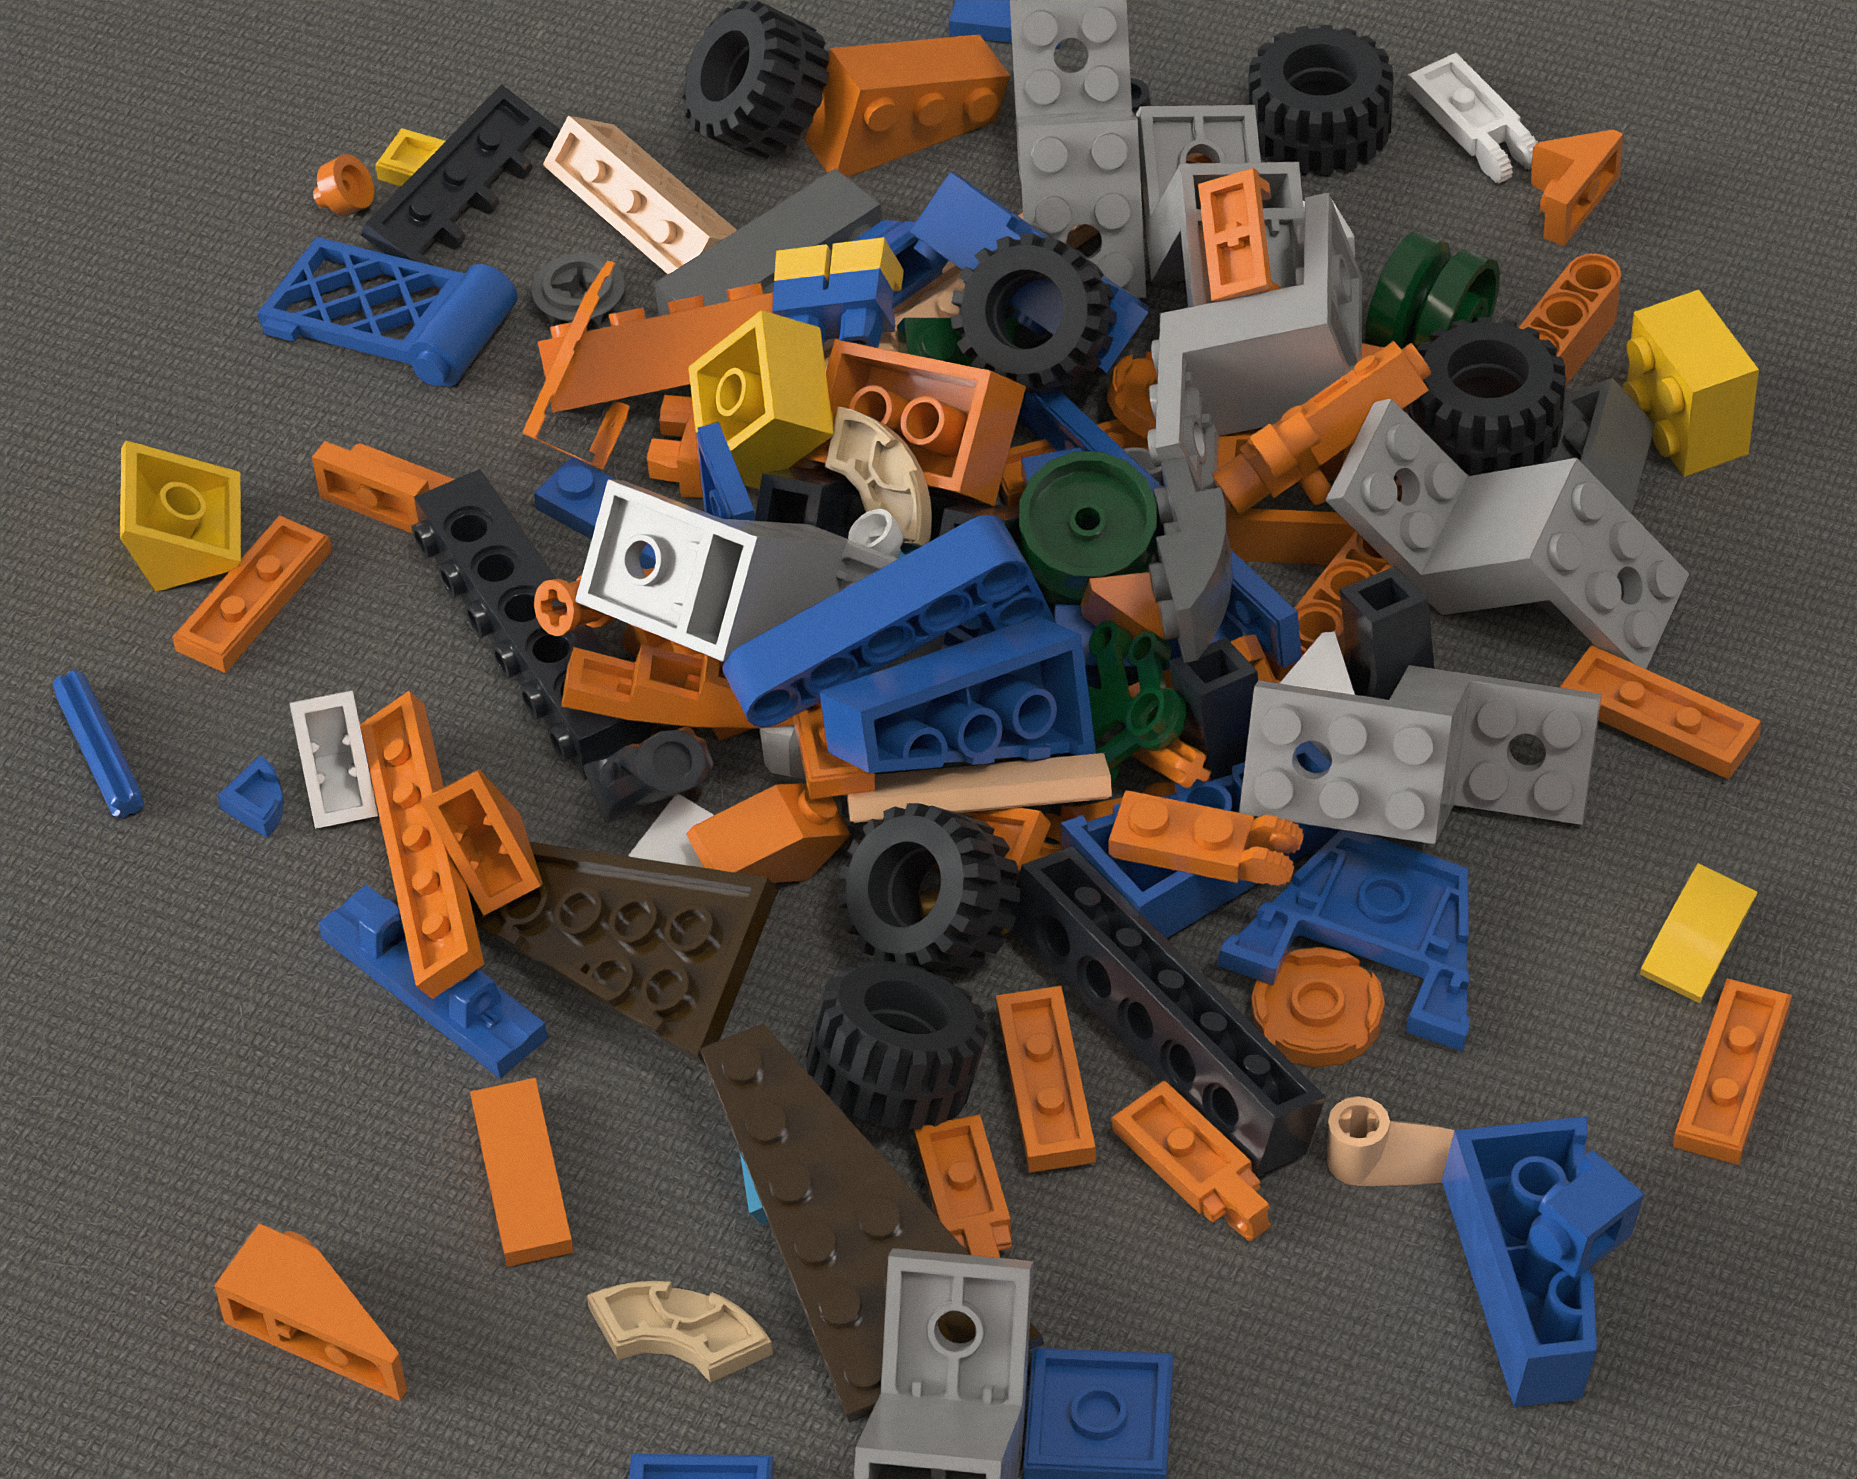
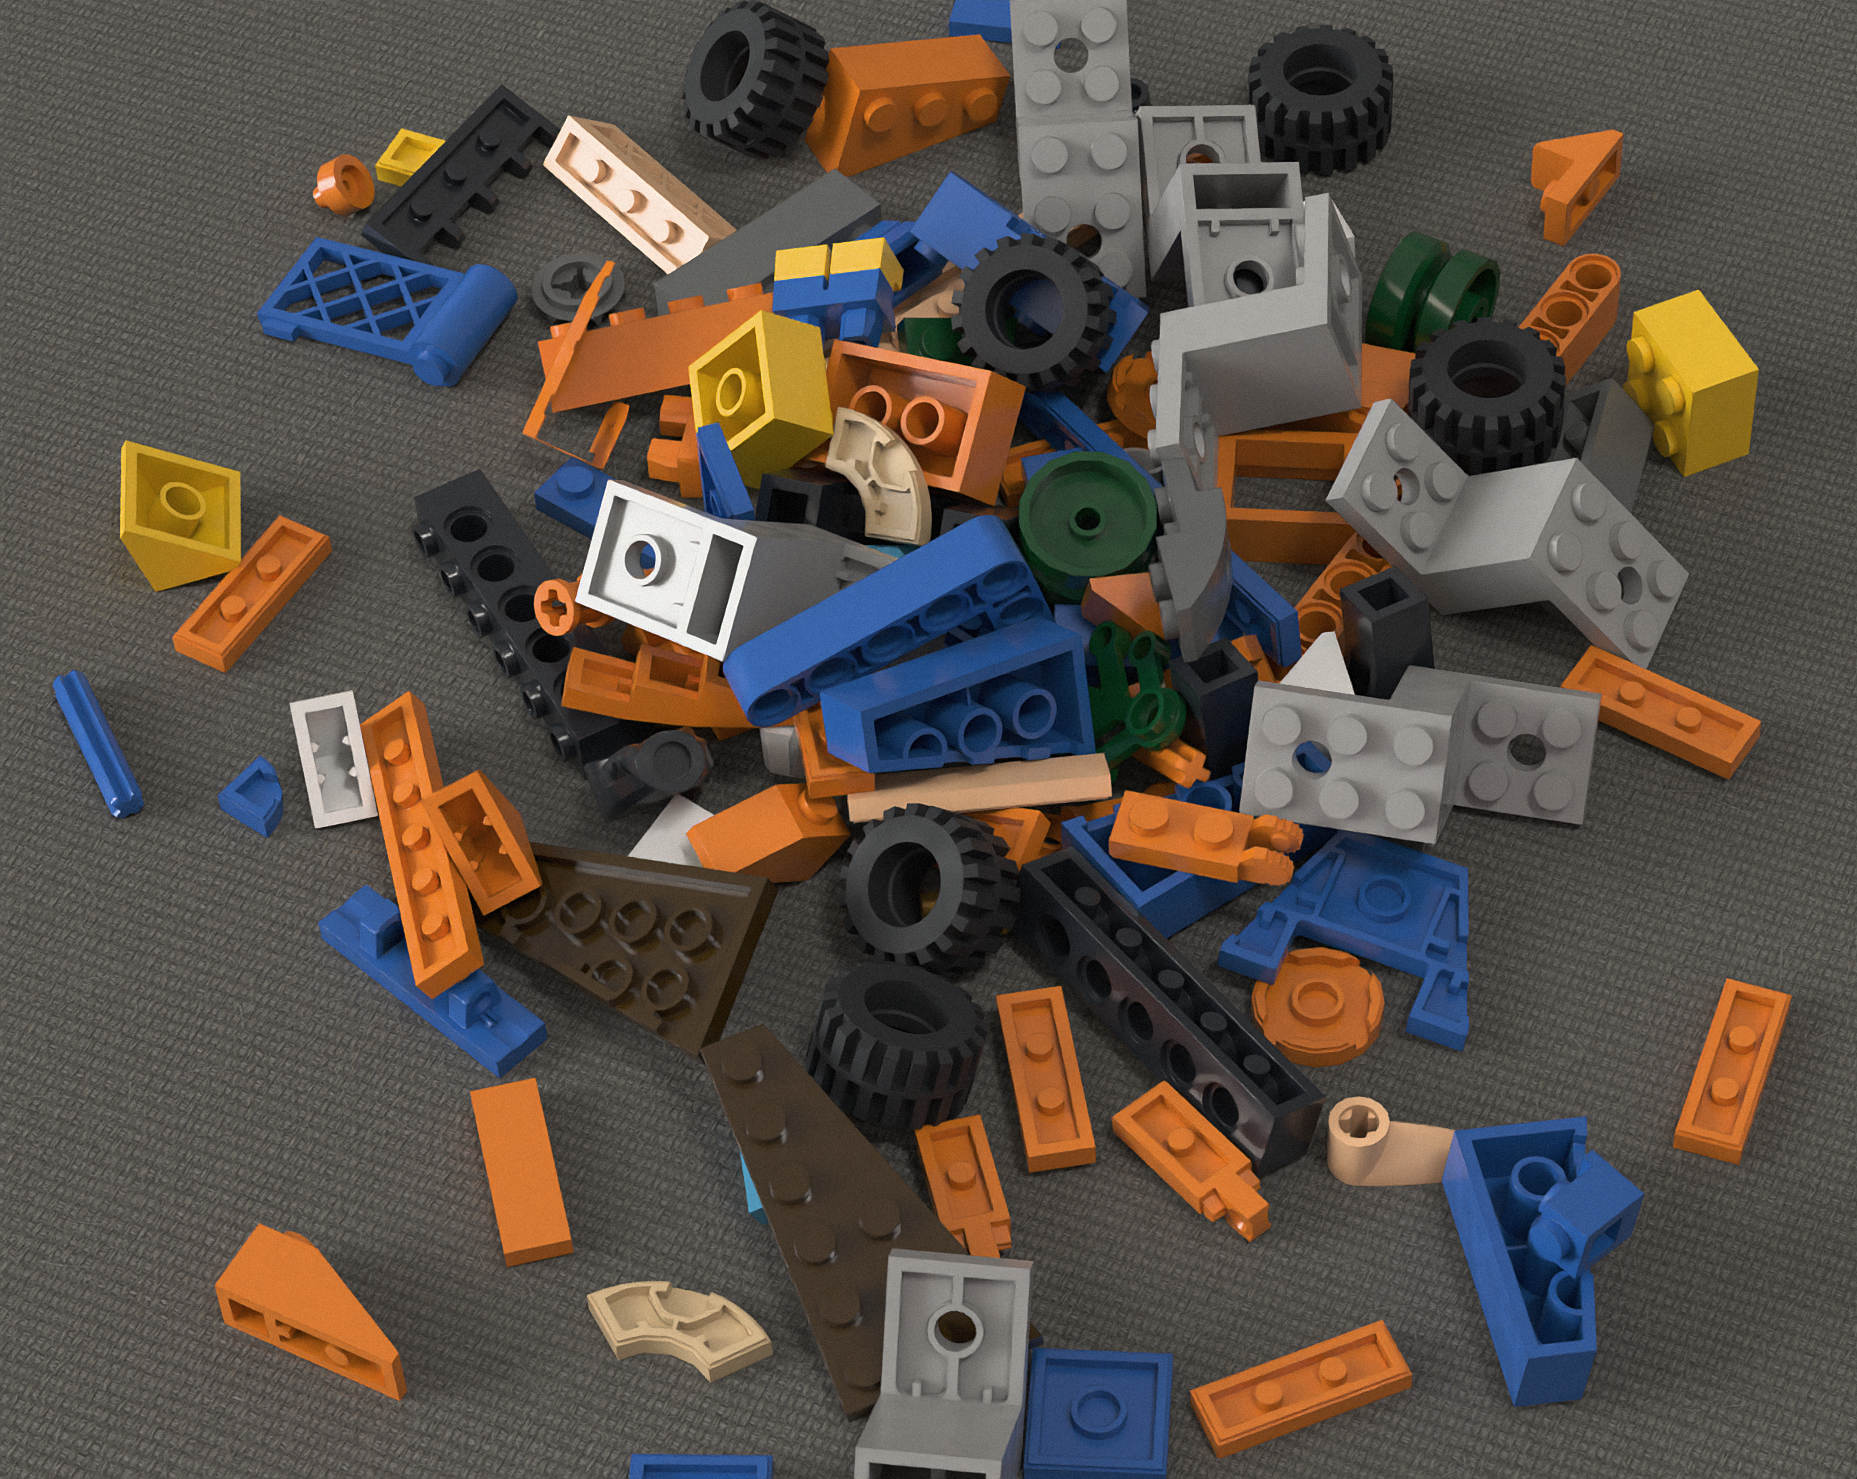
orange panel [312,441,455,534] -> none
white hinge [848,509,904,558] -> none
orange hinge [1198,168,1282,302] -> none
orange piece [1211,341,1432,515] -> none
white hinge [1407,53,1538,184] -> none
yellow slope [1640,863,1758,1004] -> none
none -> orange tile [1190,1320,1412,1459]

